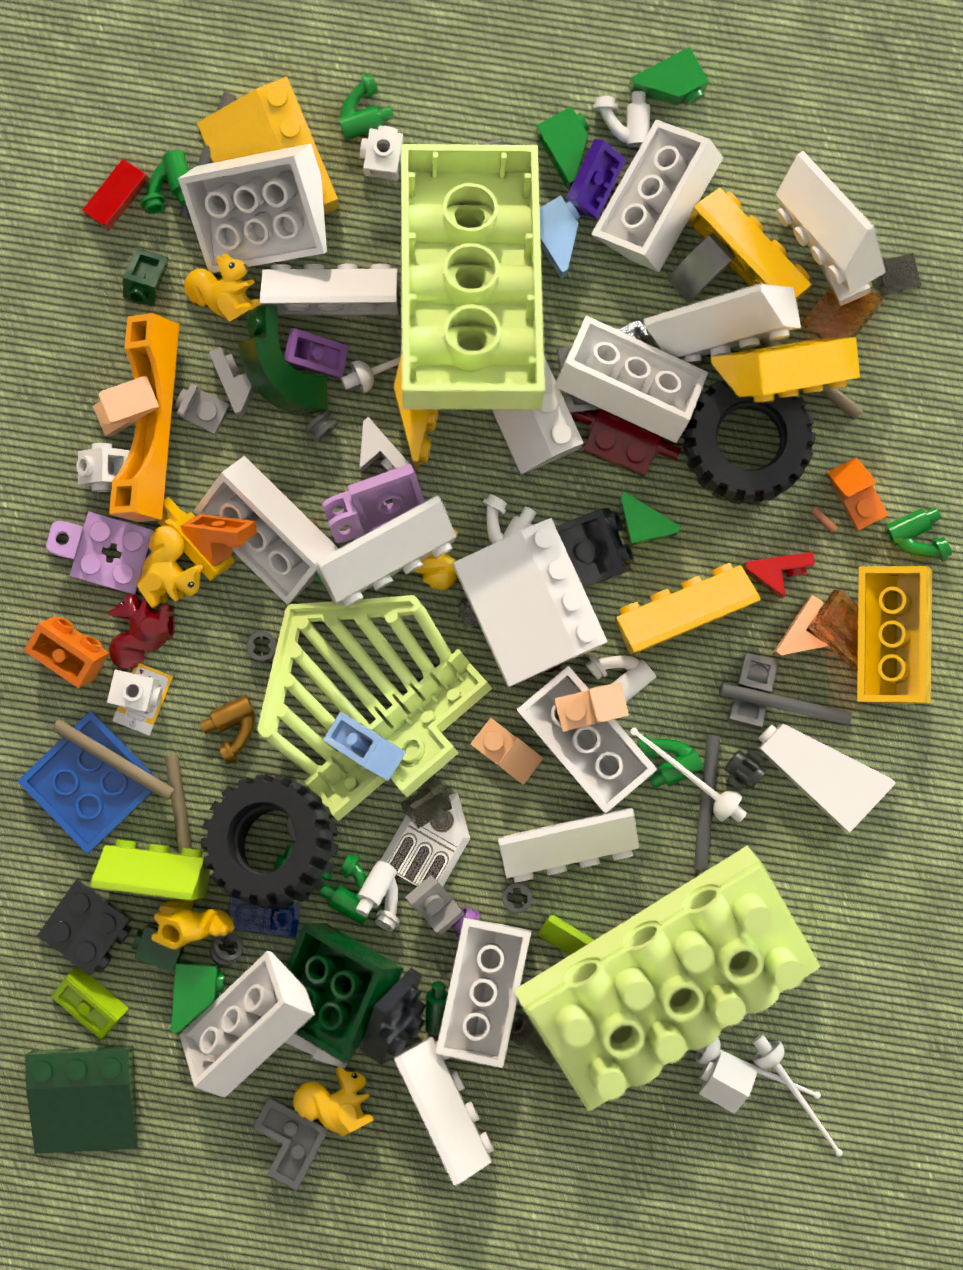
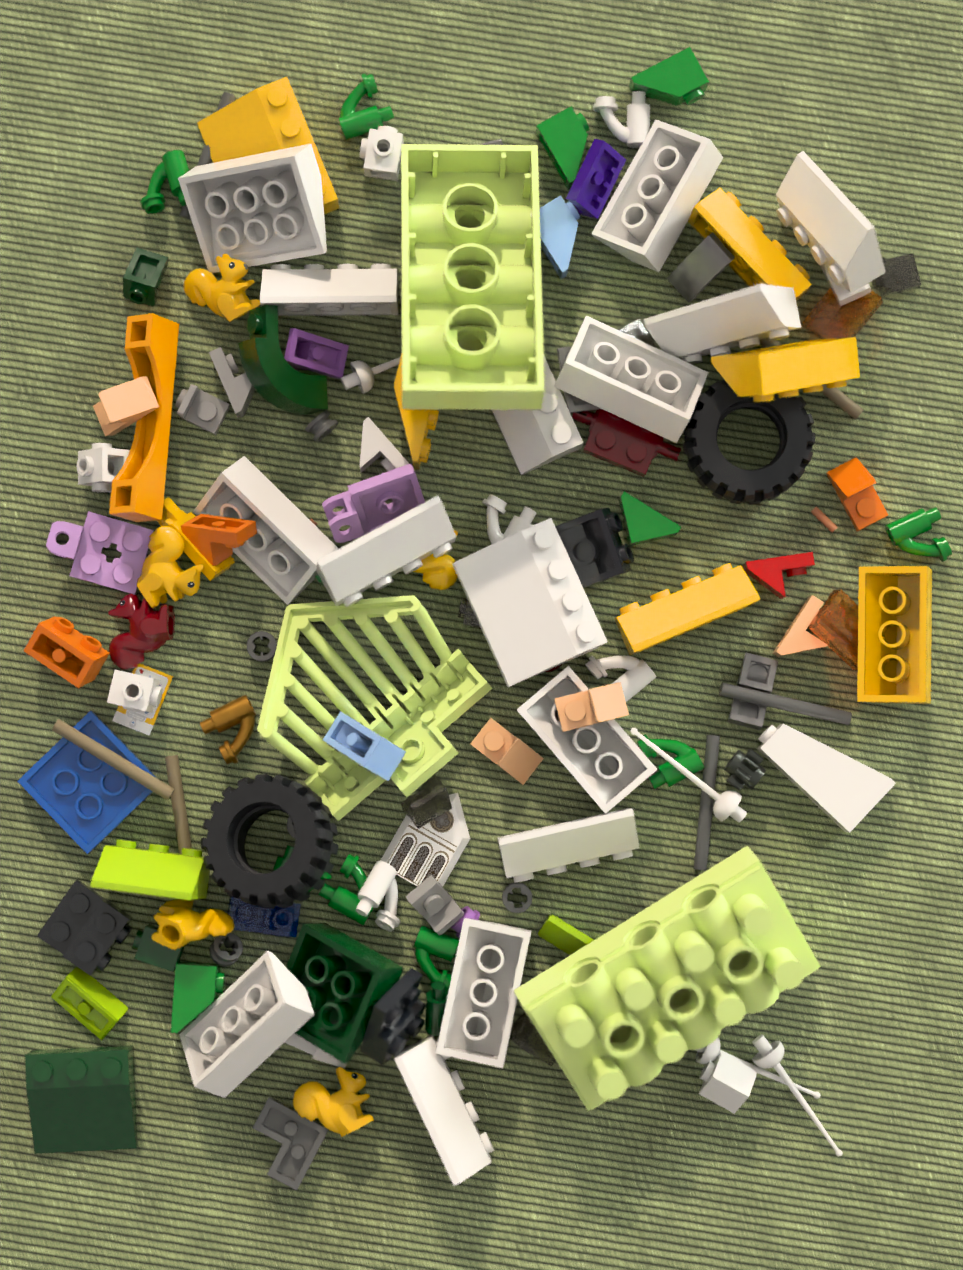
red slope [82,159,149,231] -> none
none -> green plant [413,925,459,991]

